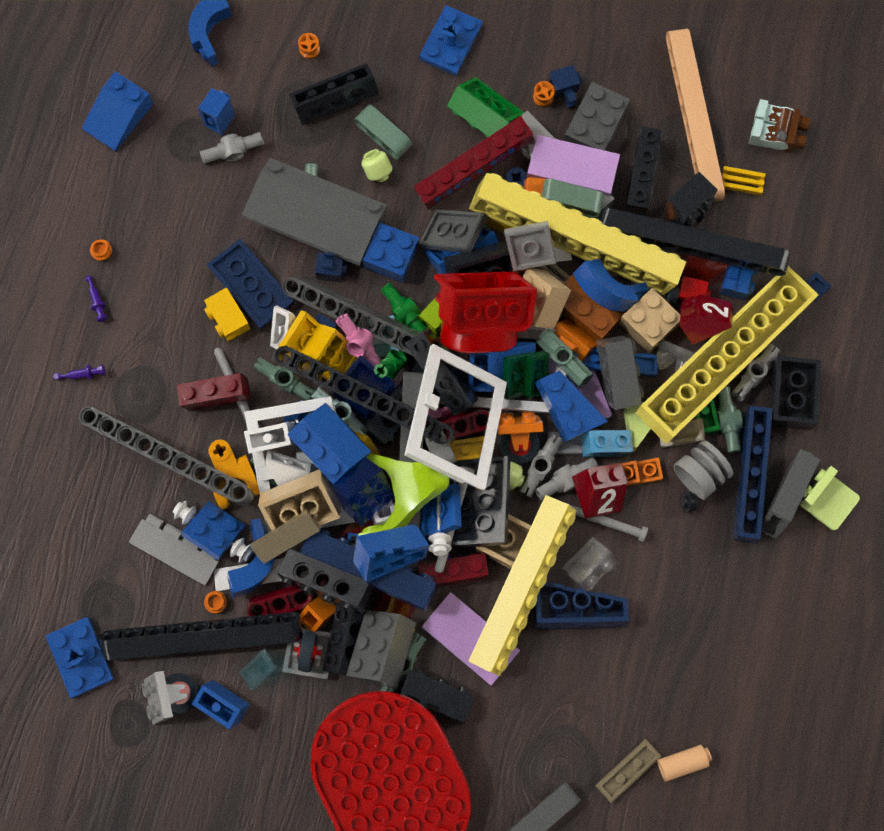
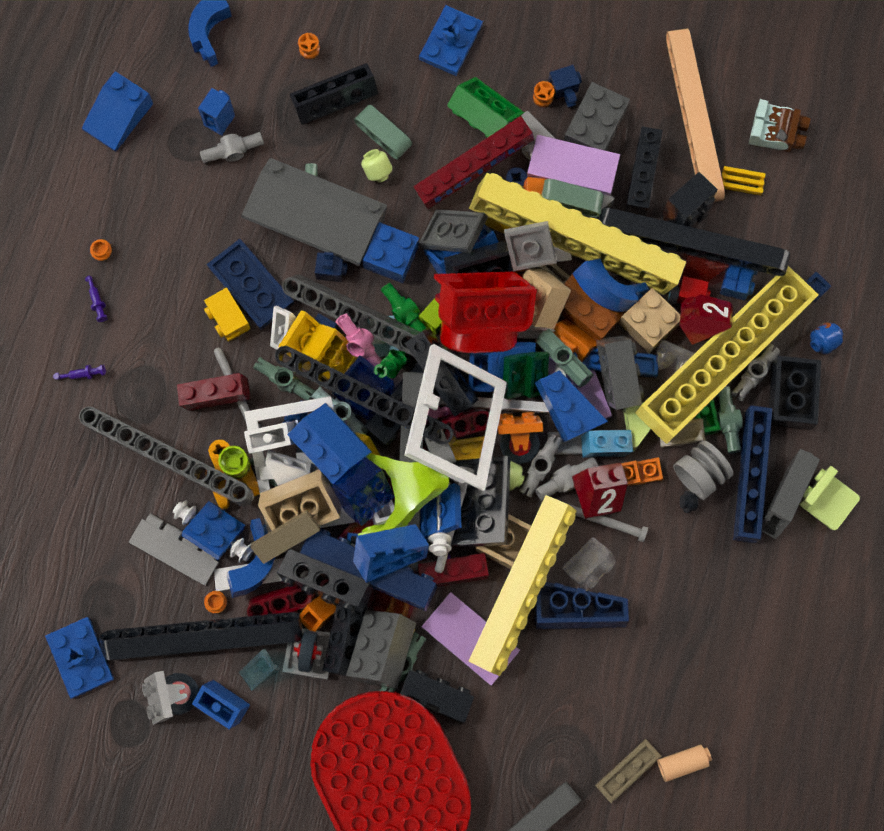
none -> lime wheel [218,446,251,479]
none -> blue head [810,322,843,355]

